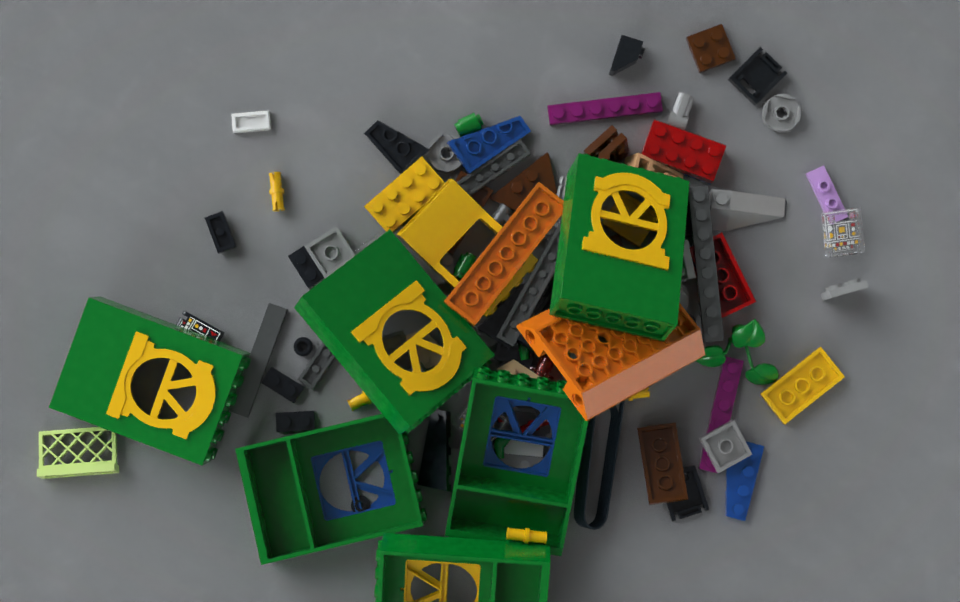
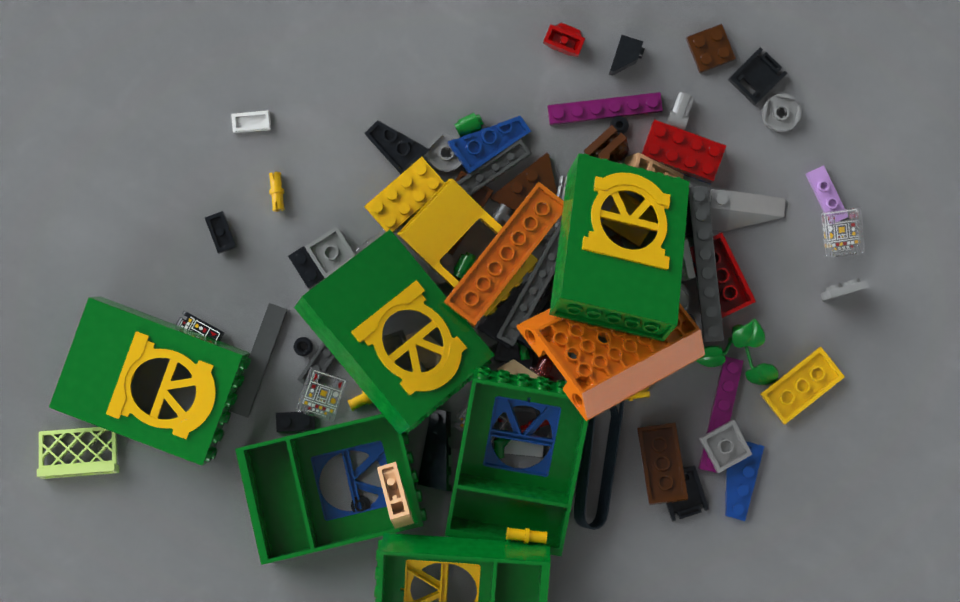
black plate [261,367,305,403] -> none
none -> clear container [296,367,348,423]
none -> light nougat slope [377,462,414,529]
none -> red slope [543,22,586,57]
none -> black plate [609,116,629,135]

